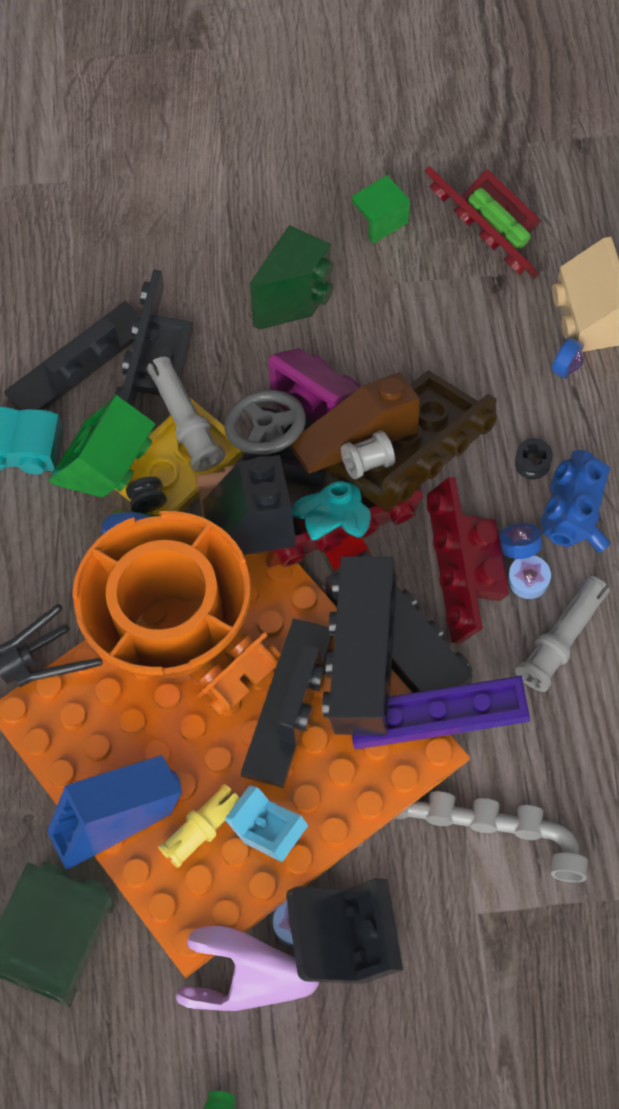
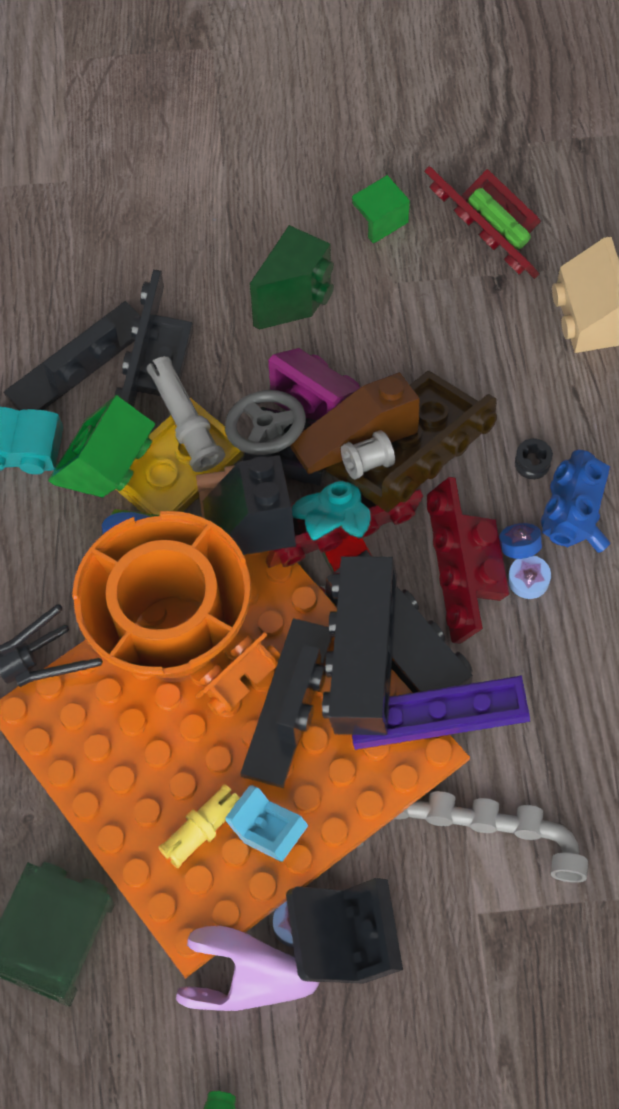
blue slope [47,755,182,869] -> none
black bush [126,477,167,513] -> none
light grey pin [515,576,610,692] -> none
blue tile [552,337,584,379] -> none

